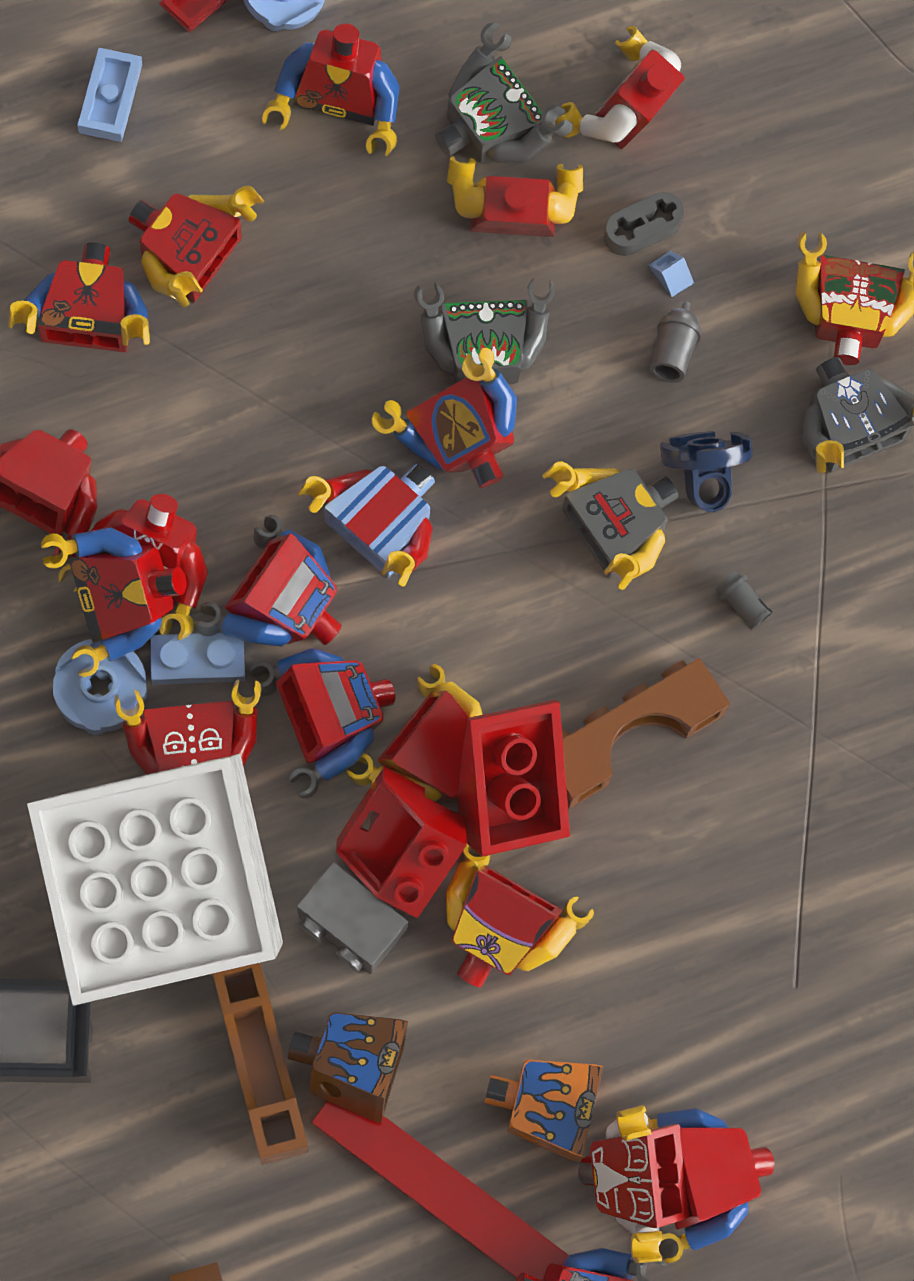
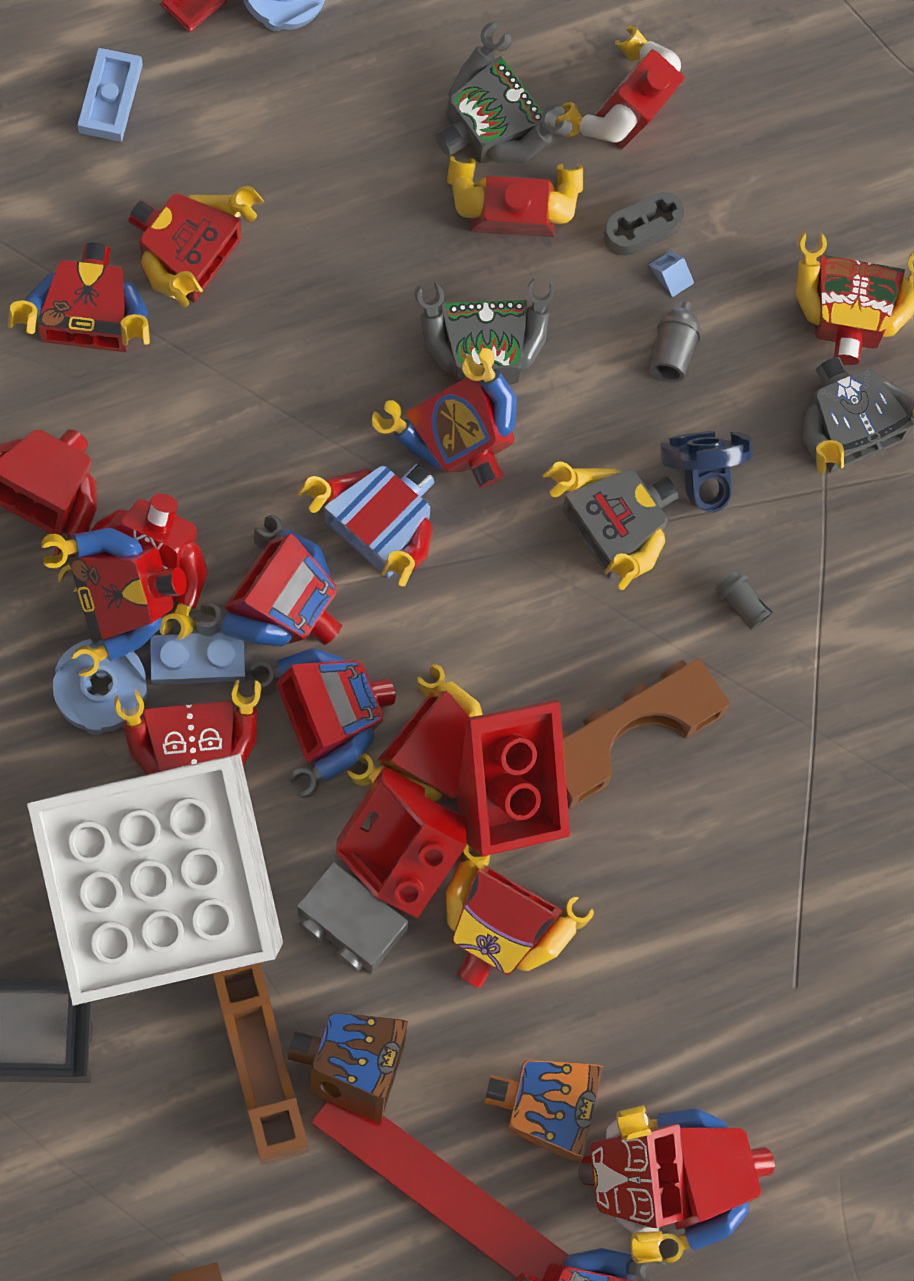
torso [262,23,400,156] -> none

